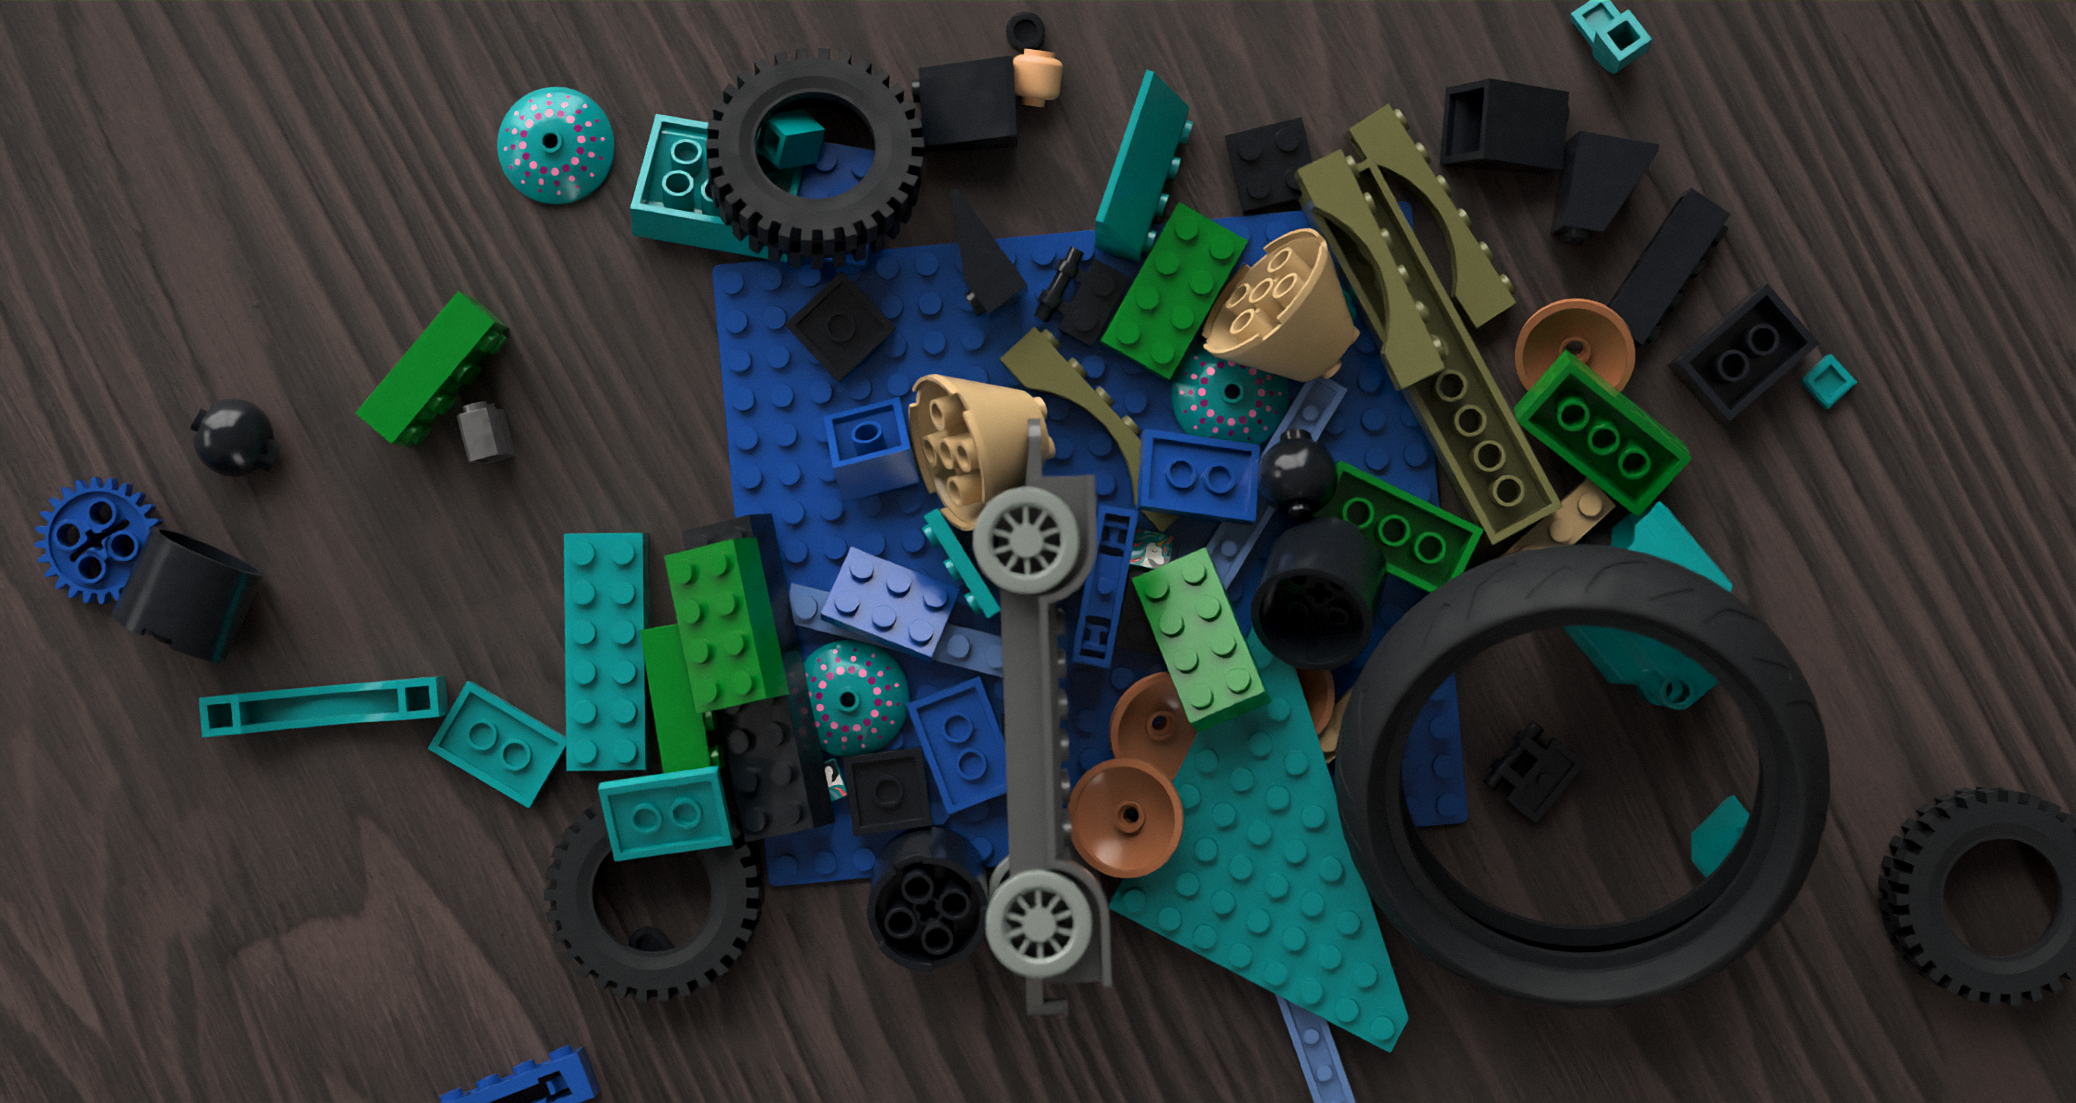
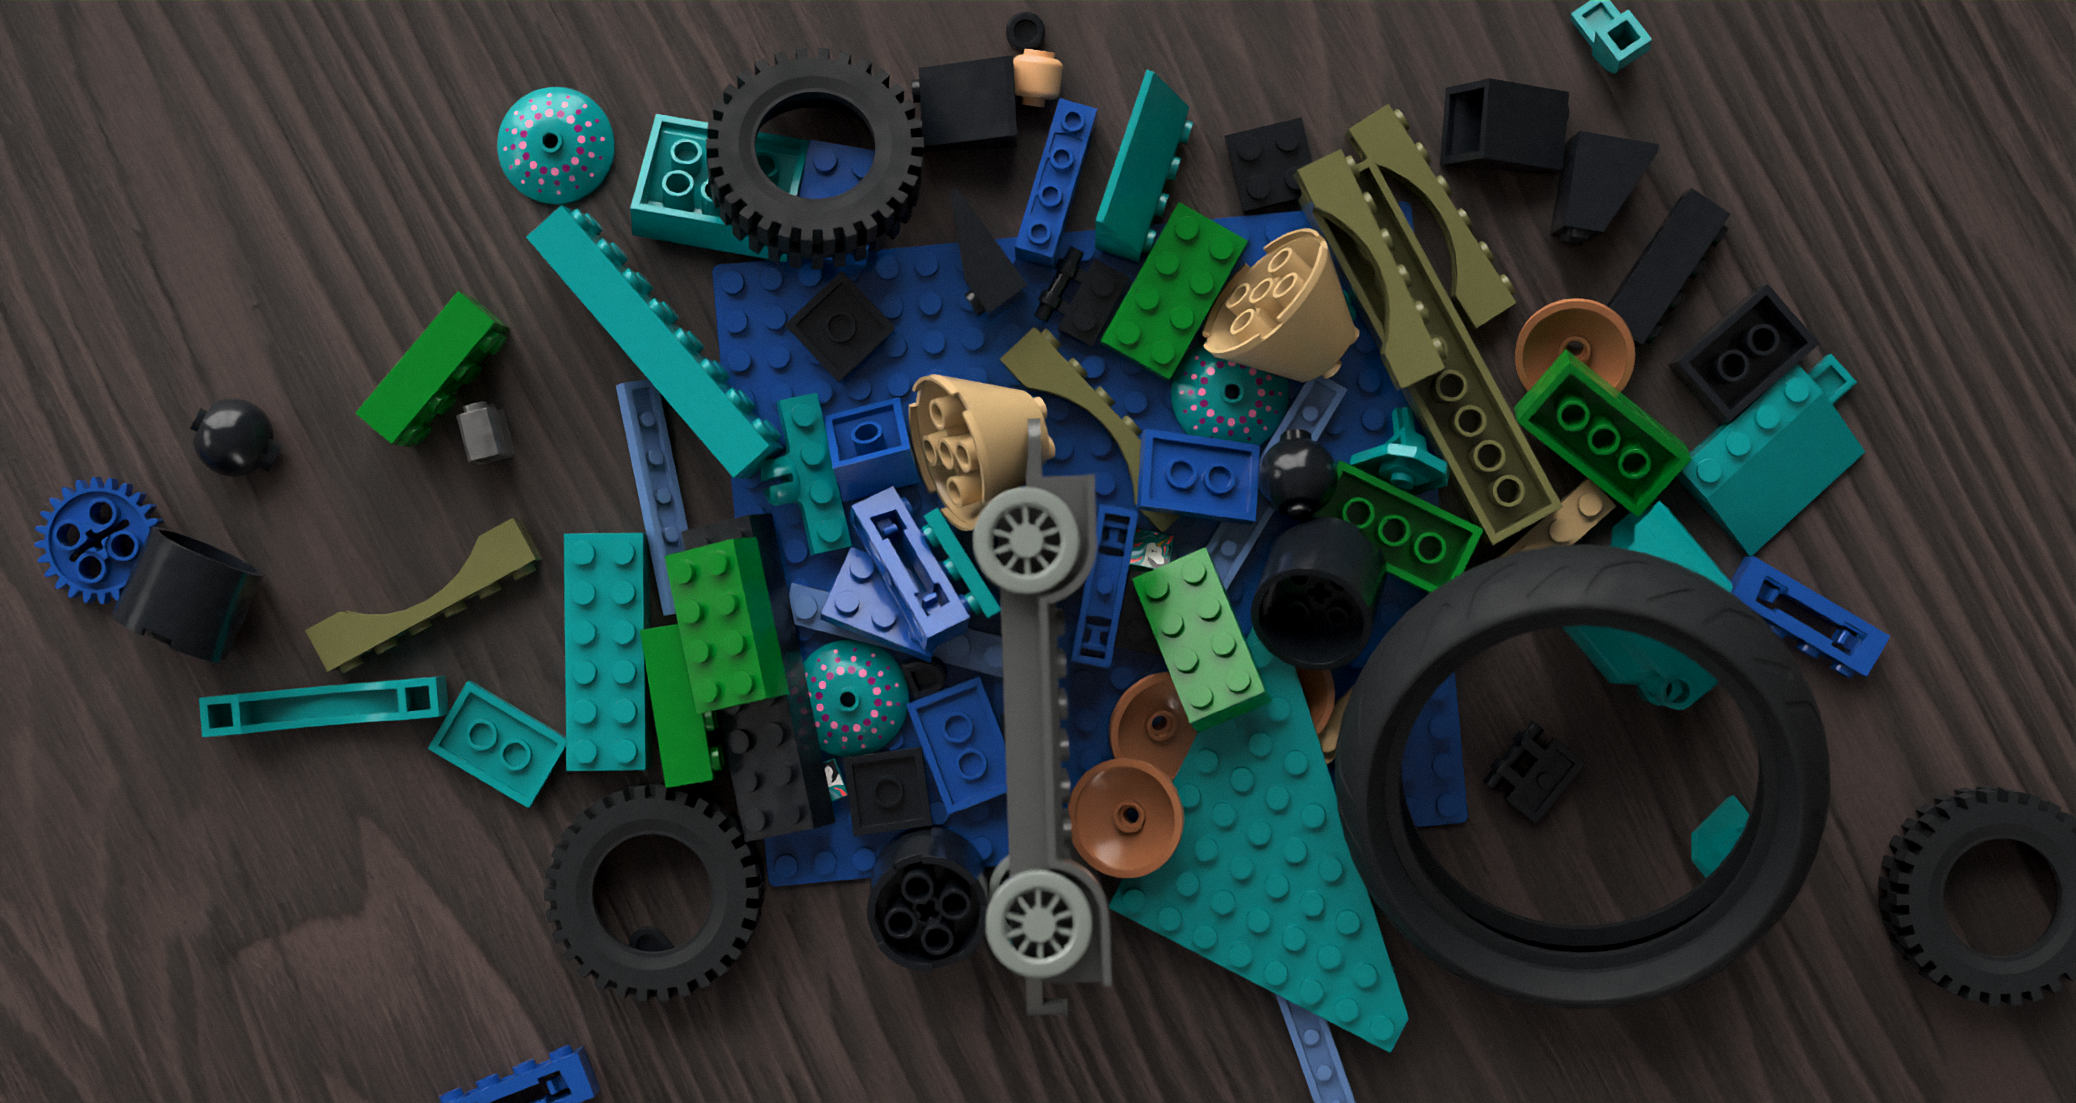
teal plate [598,766,734,861] -> none
teal brick [757,109,825,169] -> none
none -> olive arch [305,518,542,674]
none -> teal brick [526,205,784,479]
none -> medium blue plate [616,379,688,616]
none -> teal plate [761,393,852,555]
none -> brick [850,486,972,652]
none -> black tile [900,656,947,700]
none -> blue brick [1015,98,1097,268]
none -> teal piece [1349,406,1450,495]
none -> teal slope [1675,363,1865,556]
none -> blue brick [1730,556,1890,679]

